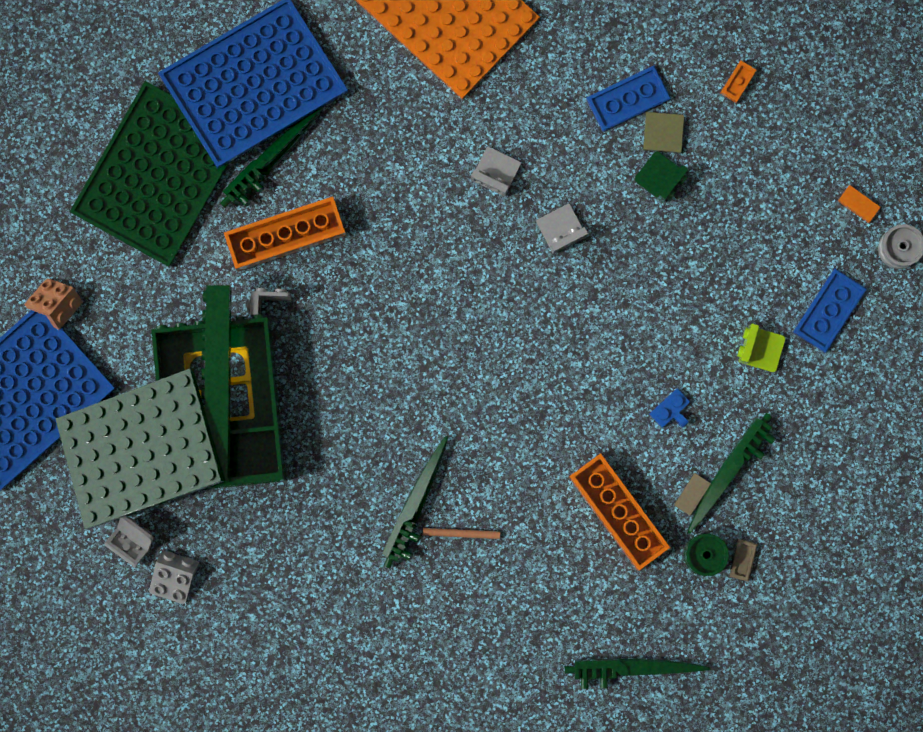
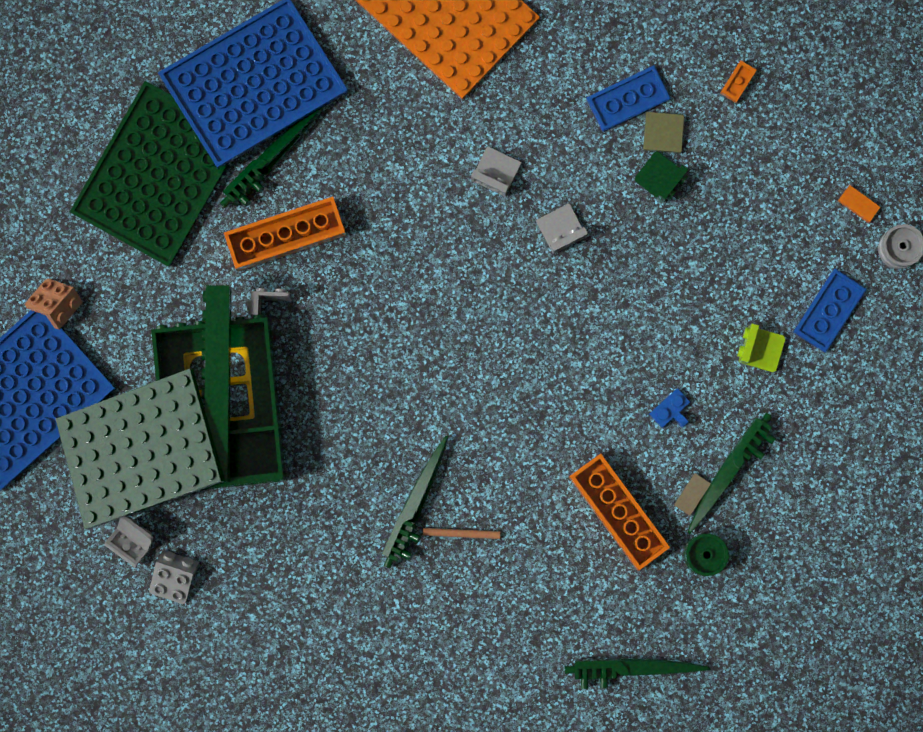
dark tan tile [729,539,758,582] -> none

